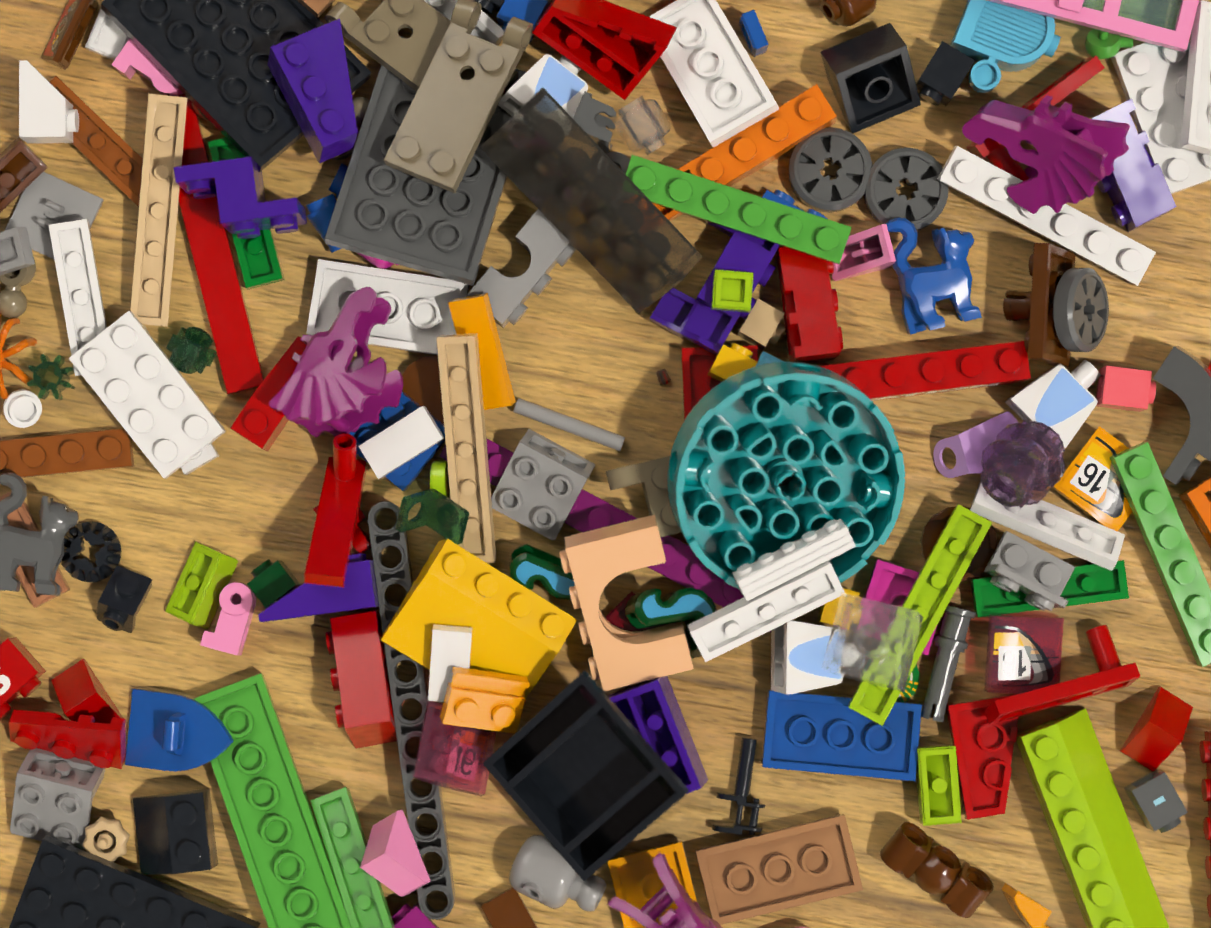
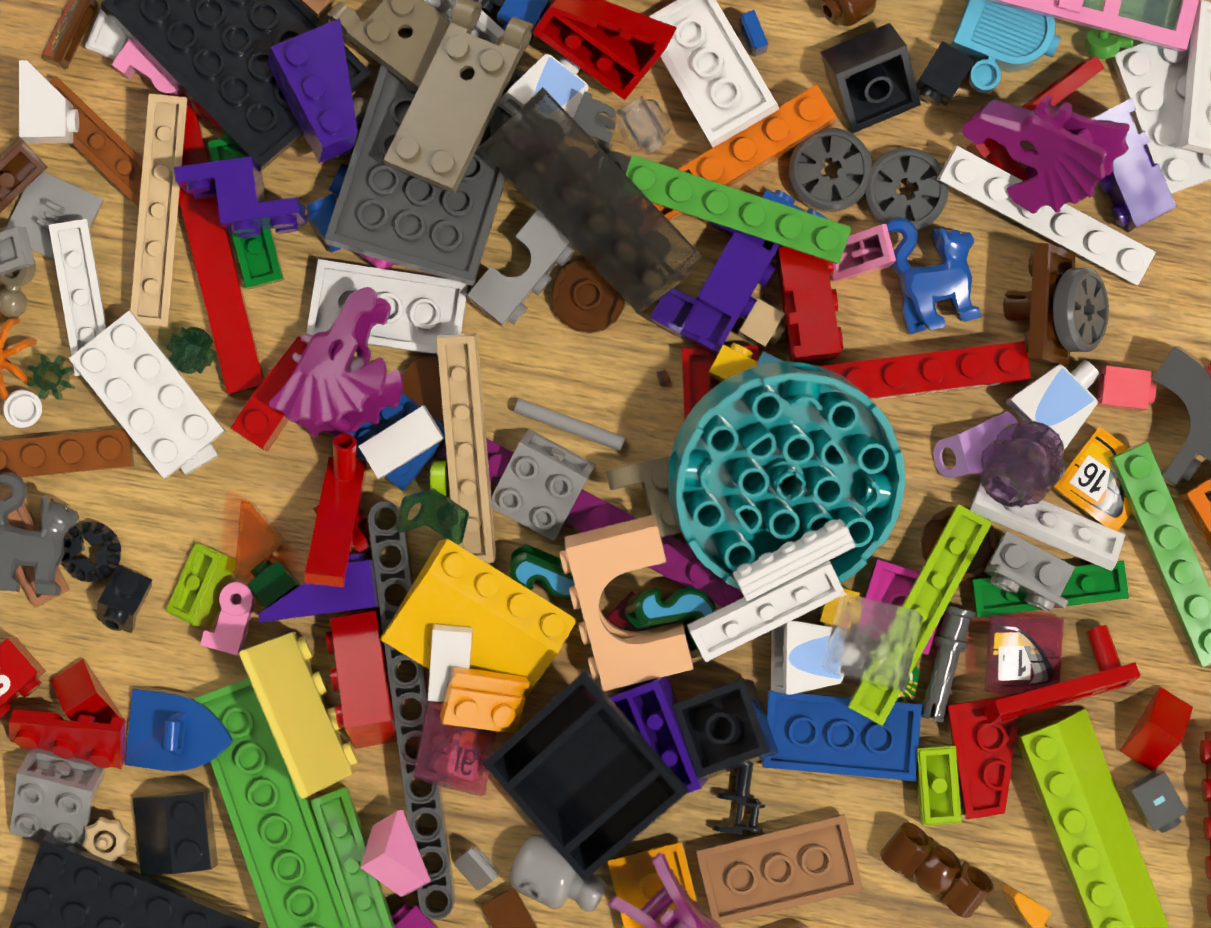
light orange tile [448,293,516,410] -> none
lime tile [711,269,753,313] -> none
none -> clear orange slope [235,501,288,578]
none -> light yellow slope [239,632,359,799]
none -> light grey slope [454,844,499,890]
none -> reddish brown tile [551,257,626,334]
none -> black brick [672,679,779,779]

